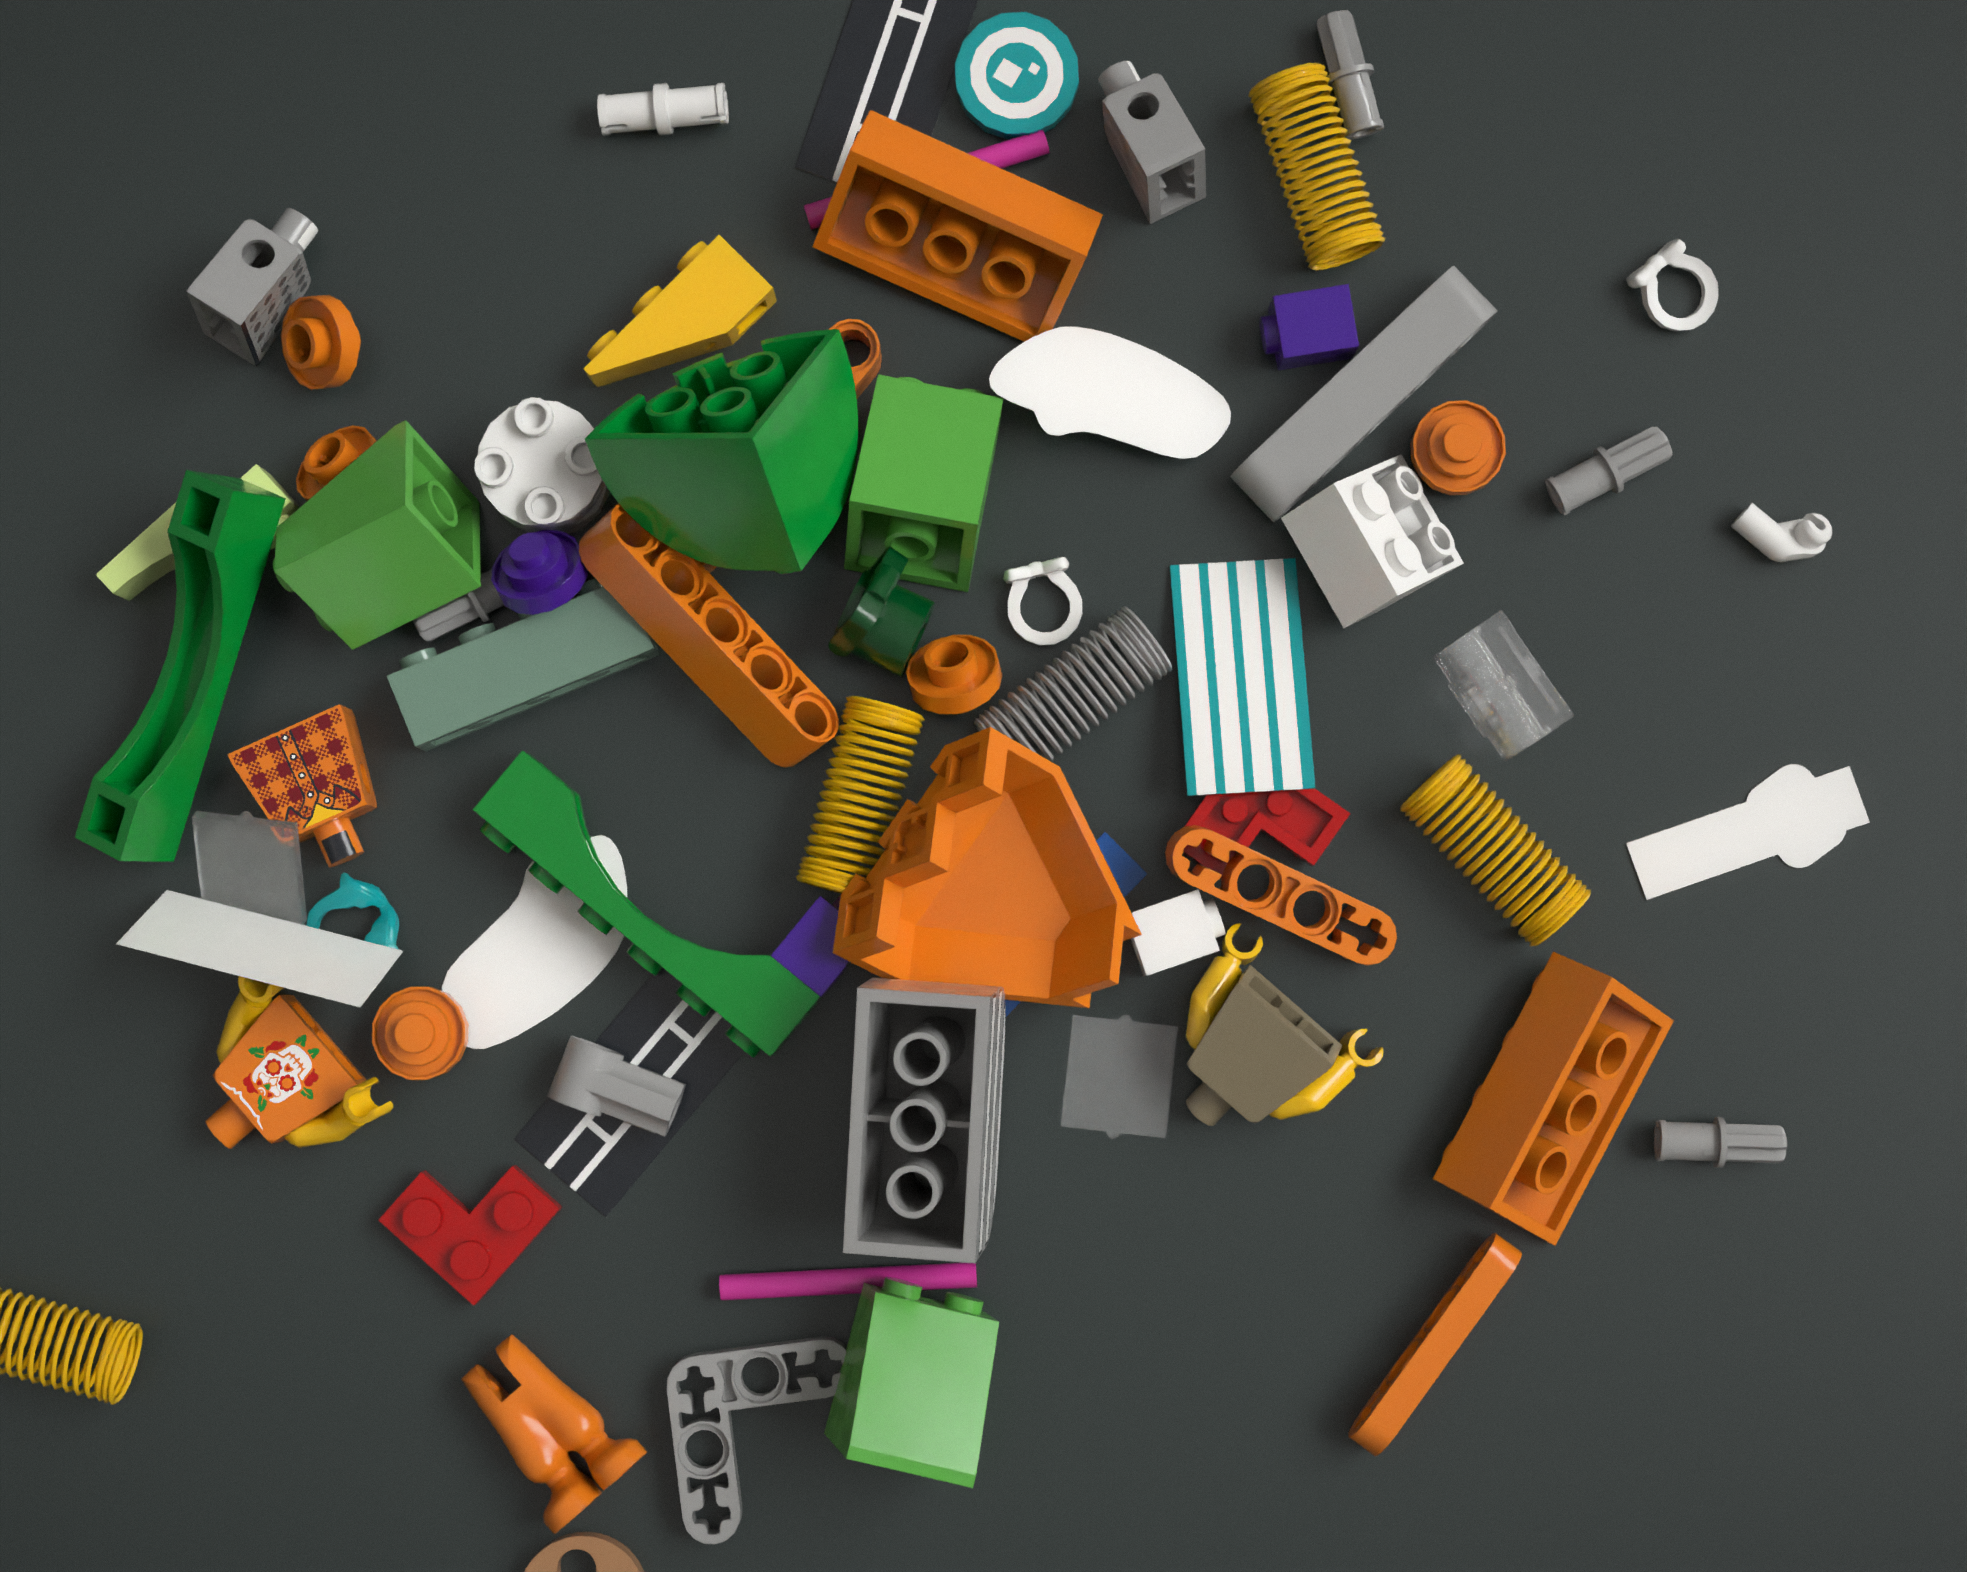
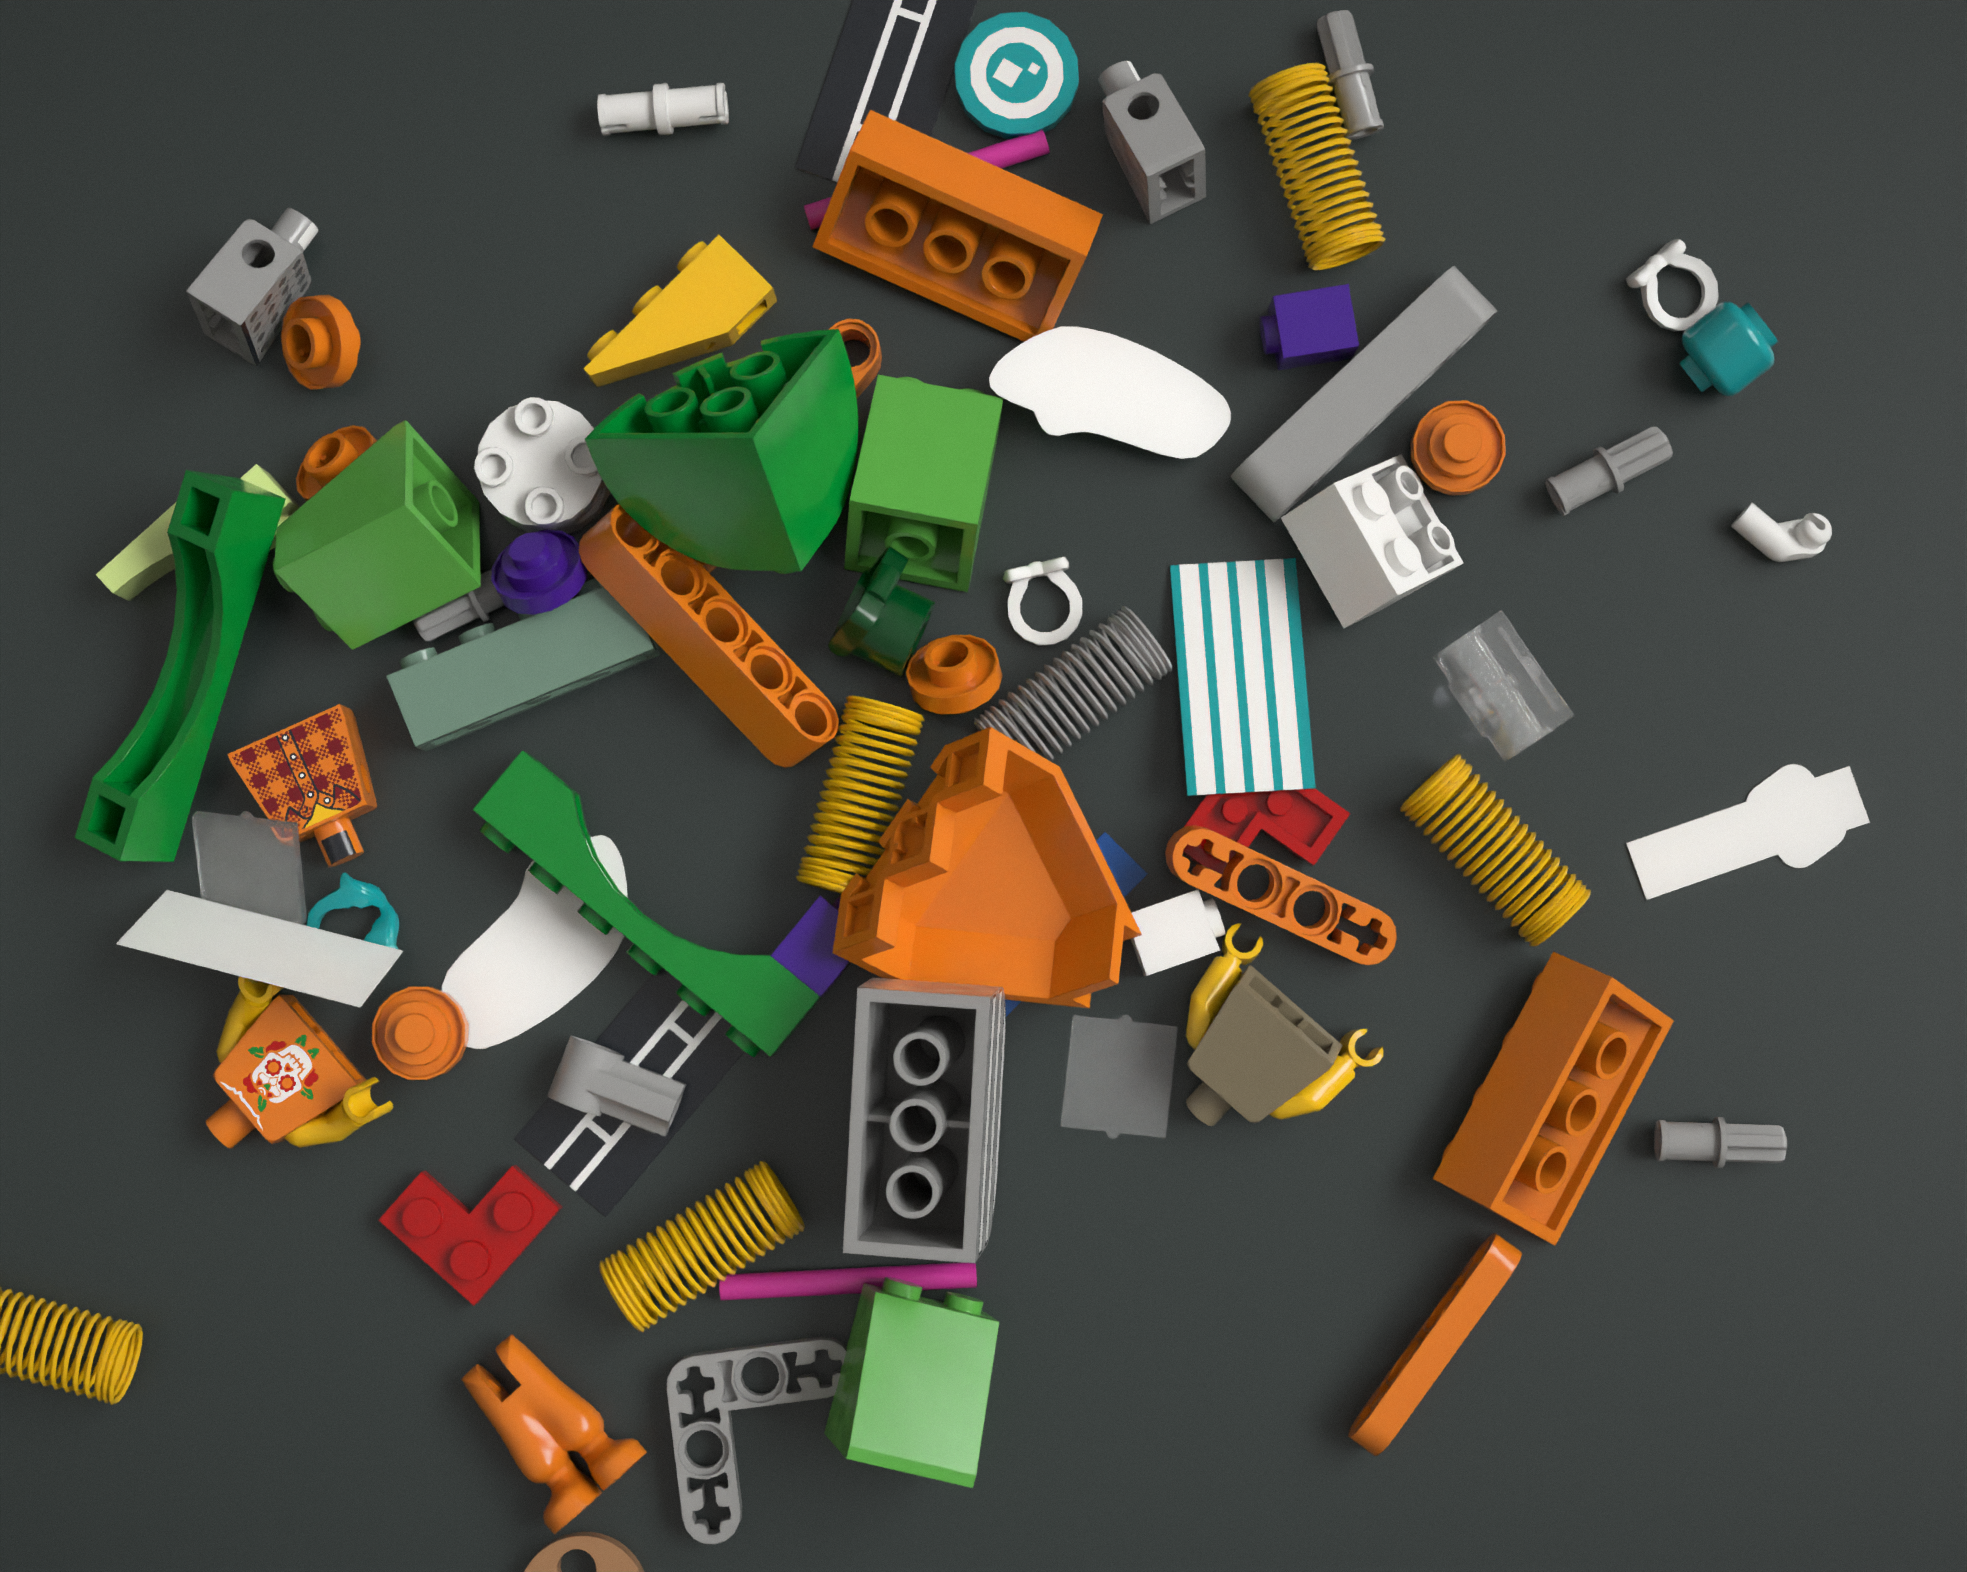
none -> yellow piece [599,1161,805,1332]
none -> teal head [1679,301,1779,396]

